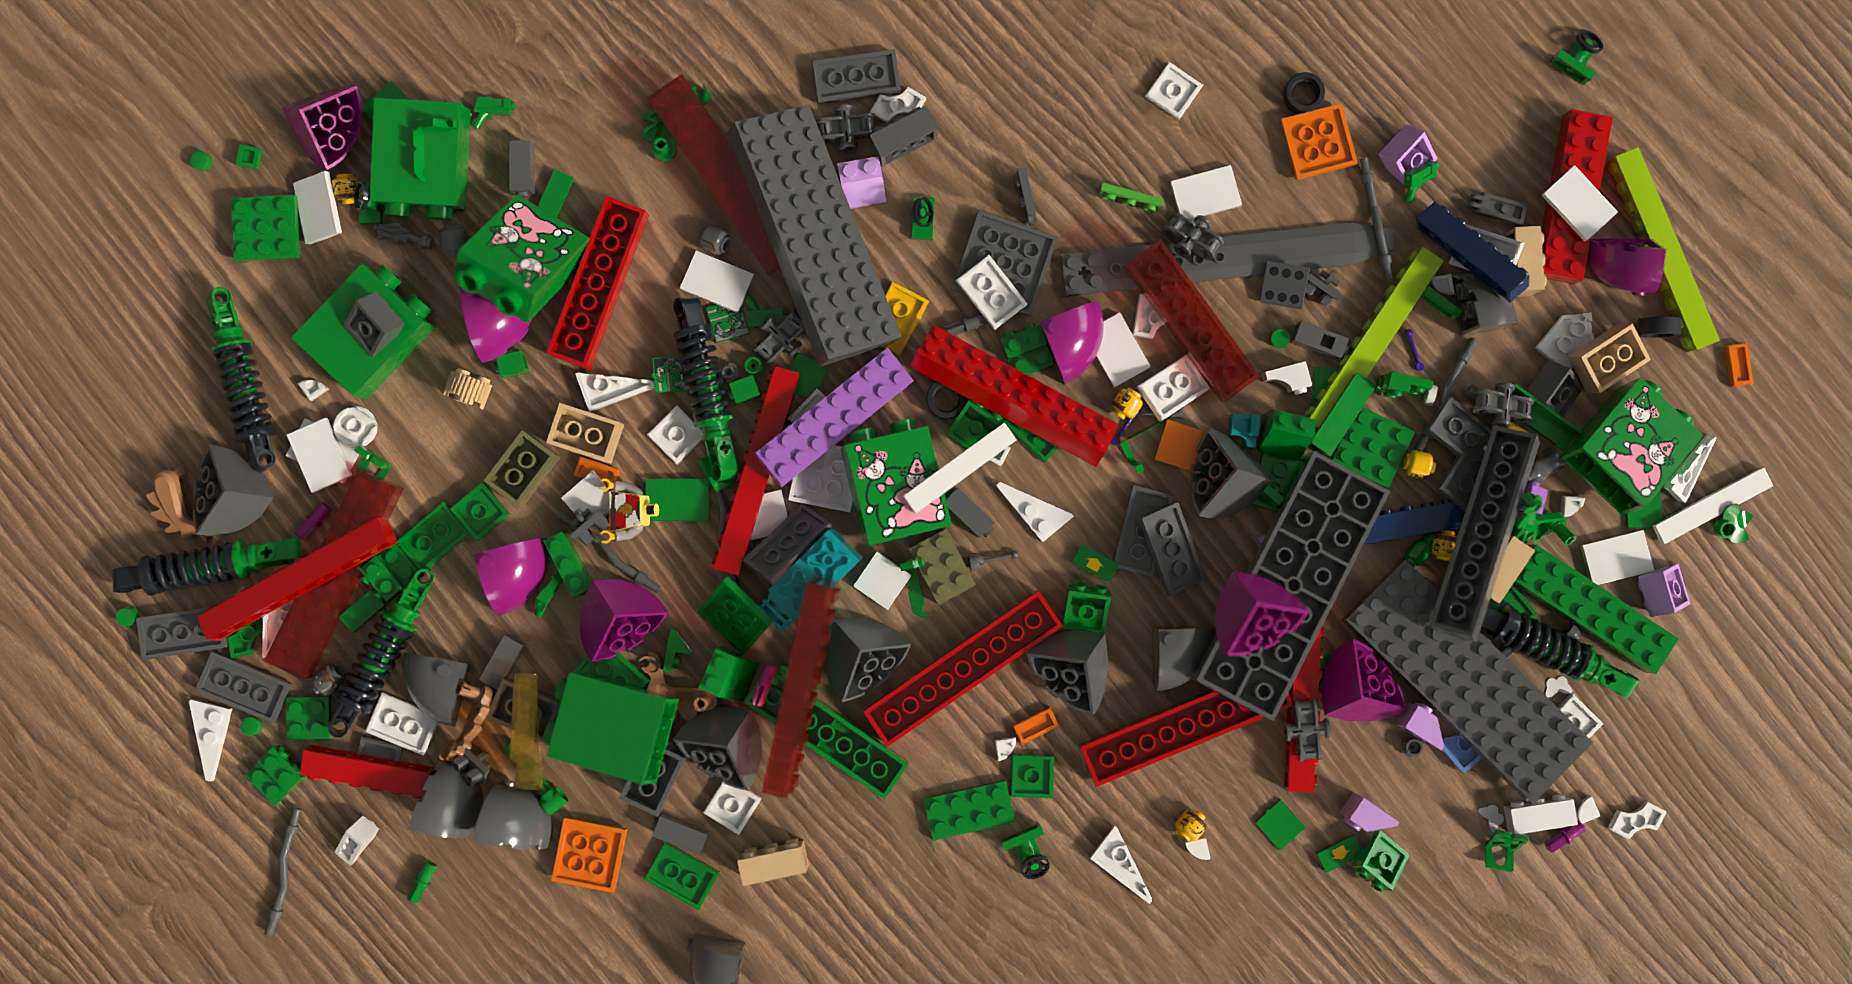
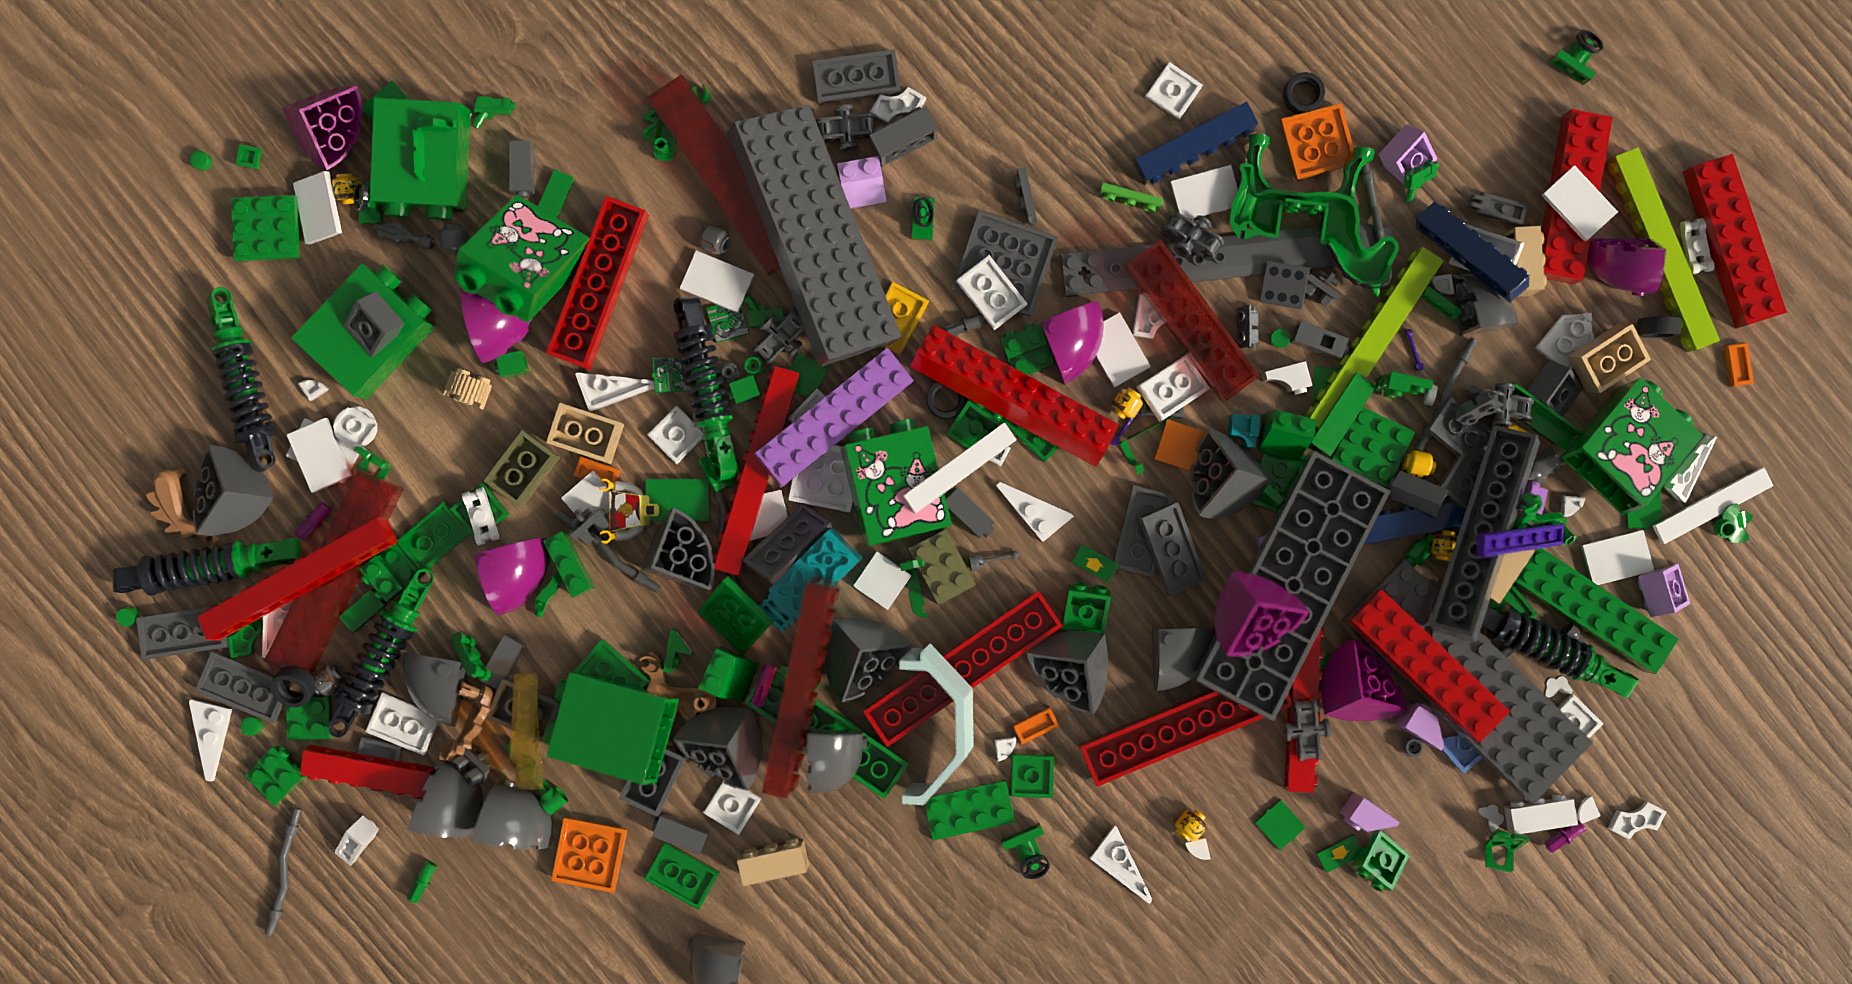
magenta brick [579,579,668,662] -> none
none -> black tyre [270,666,315,707]
none -> green plate [452,632,491,681]
none -> white plate [462,487,499,546]
none -> dark grey brick [641,508,714,591]
none -> dark grey brick [807,728,867,794]
none -> light aqua panel [899,644,974,805]
none -> dark blue brick [1133,102,1259,185]
none -> green animal [1230,134,1399,297]
none -> dark grey hinge [1236,305,1259,349]
none -> red brick [1347,590,1510,743]
none -> dark grey brick [1388,471,1448,518]
none -> dark grey hinge [1455,390,1503,426]
none -> dark purple tile [1477,523,1564,557]
none -> white plate [1680,218,1714,274]
none -> red brick [1682,154,1787,329]

